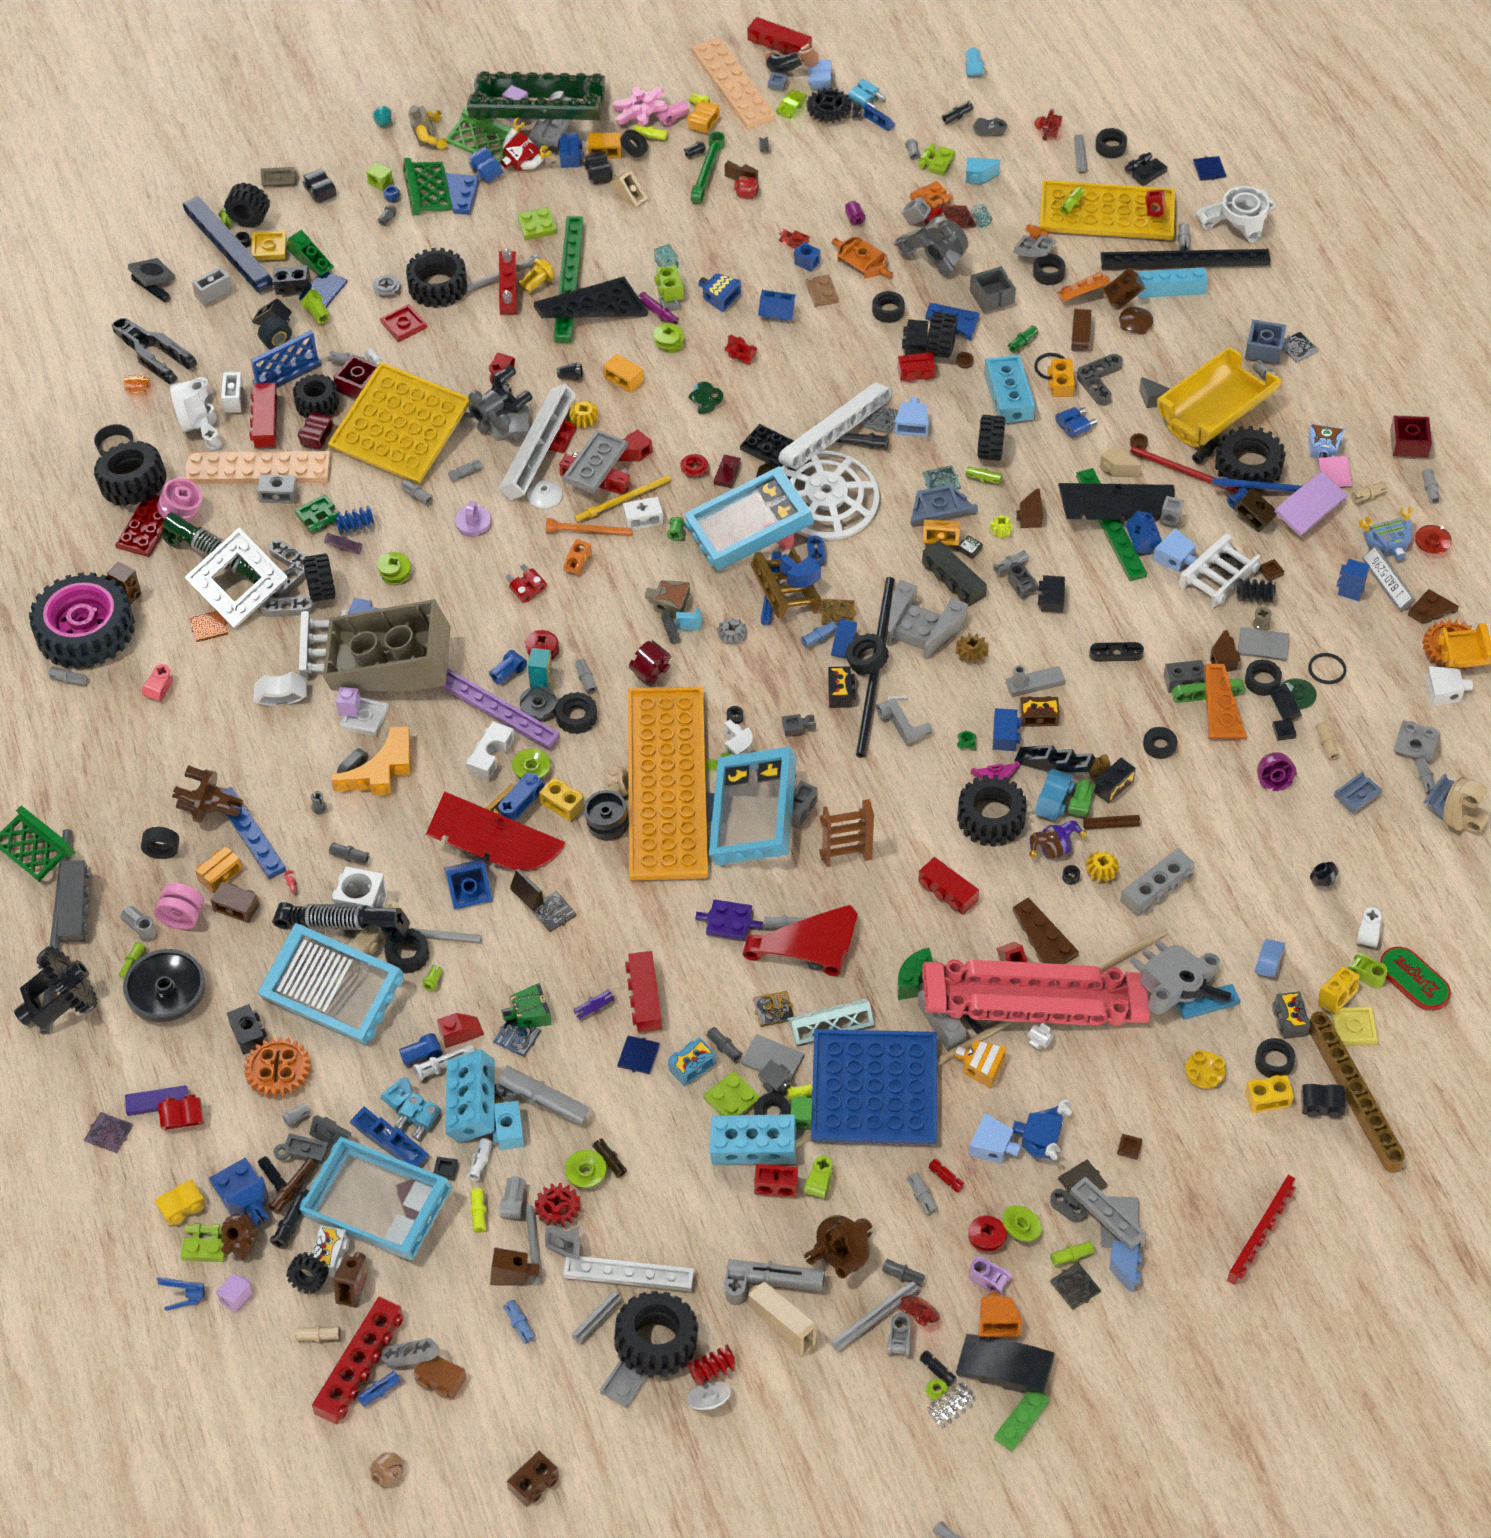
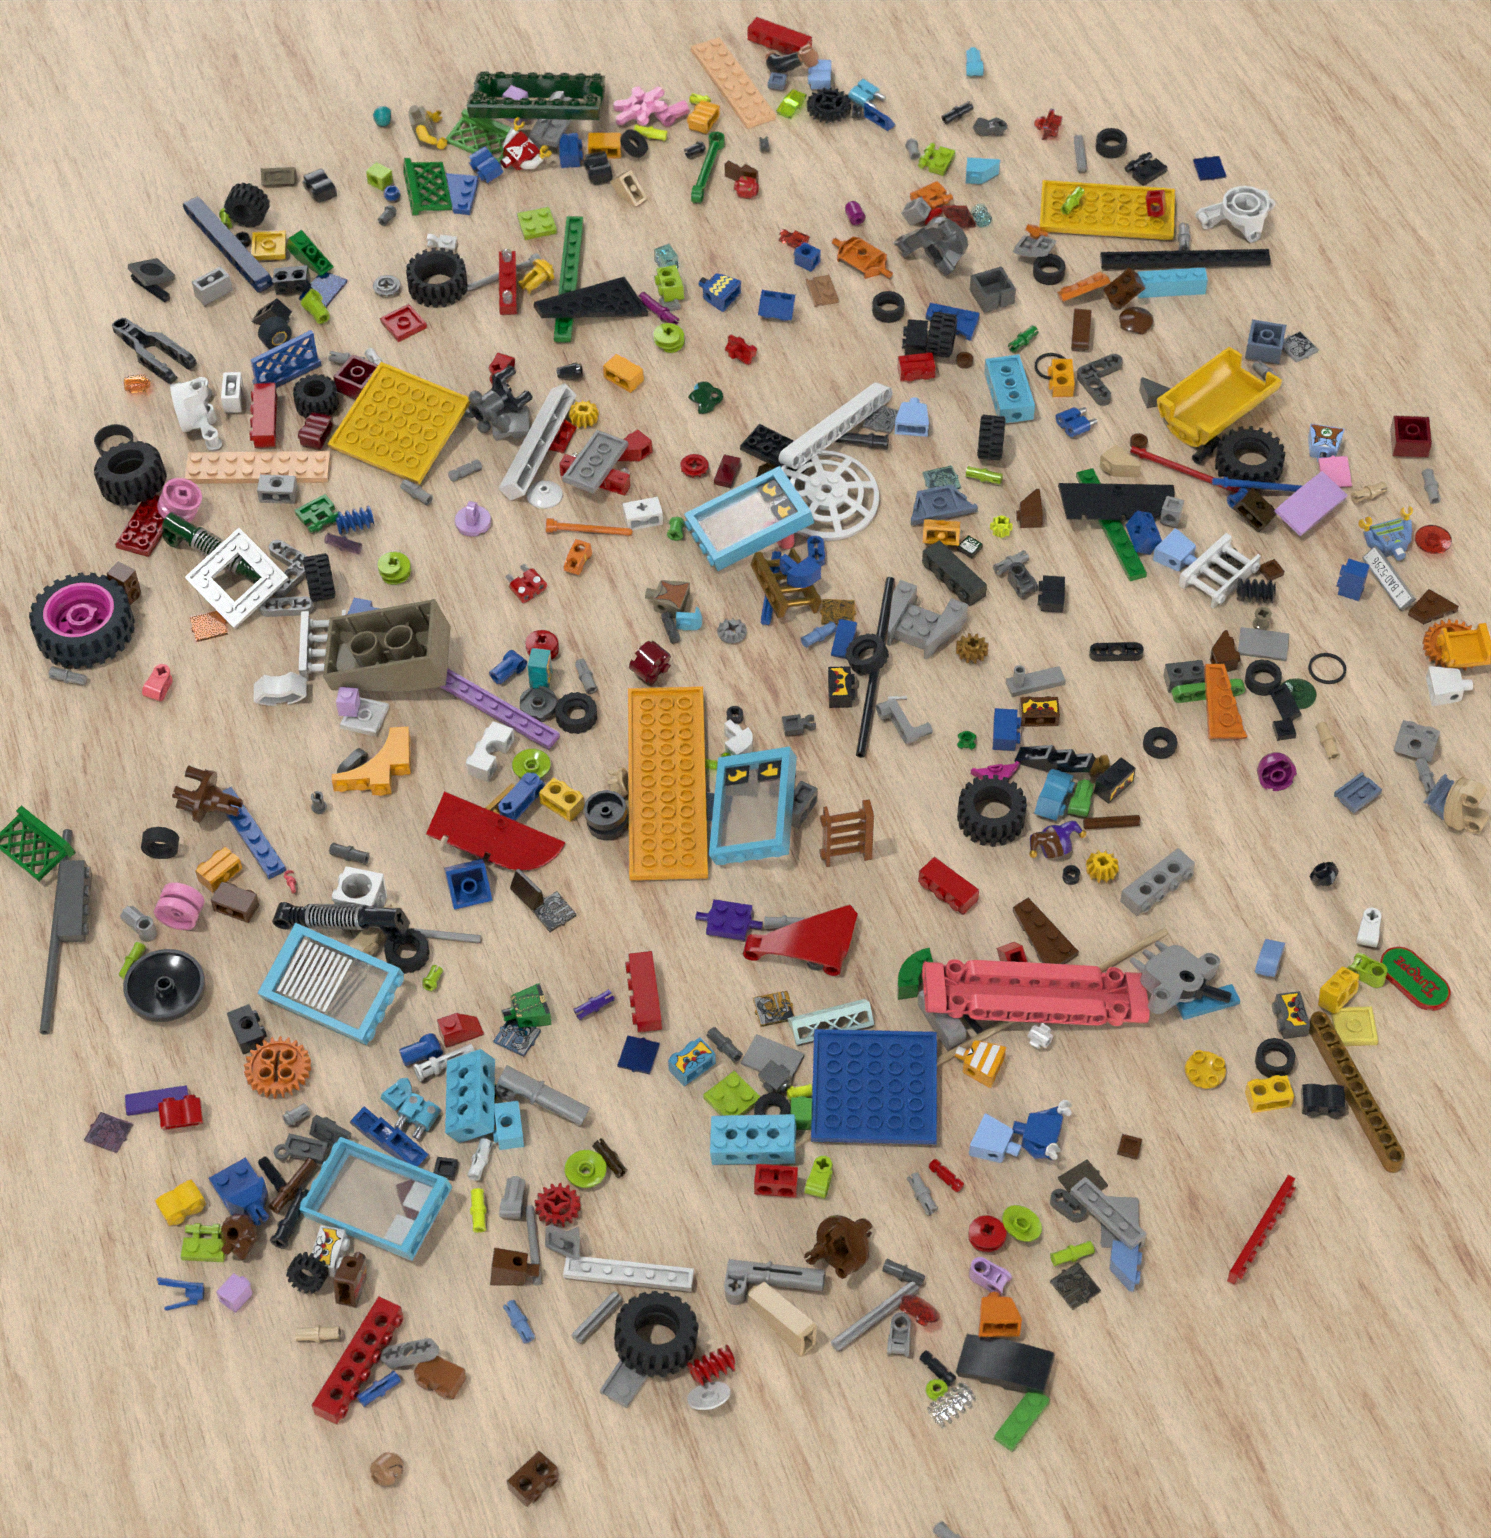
black piece [14,946,98,1029] -> none
yellow bar [574,475,671,522] -> none
none -> white plate [427,234,457,253]

